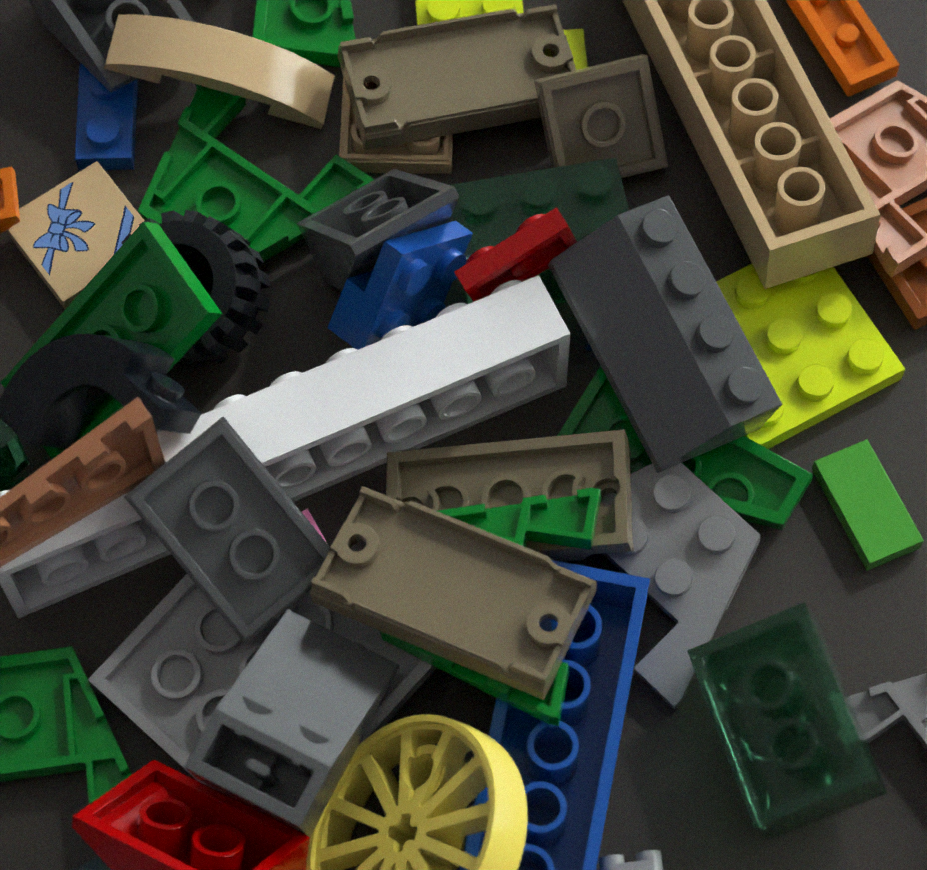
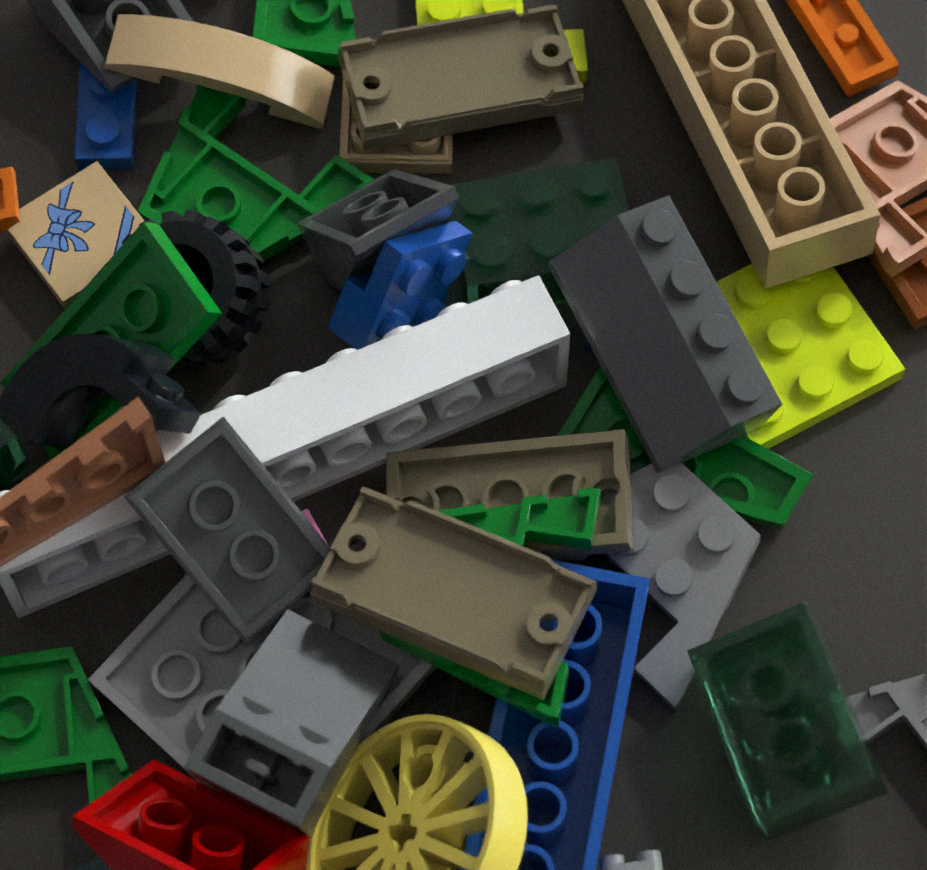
red plate [454,207,577,302] -> none
dark tan tile [534,54,668,193] -> none
bright green tile [812,439,924,571] -> none

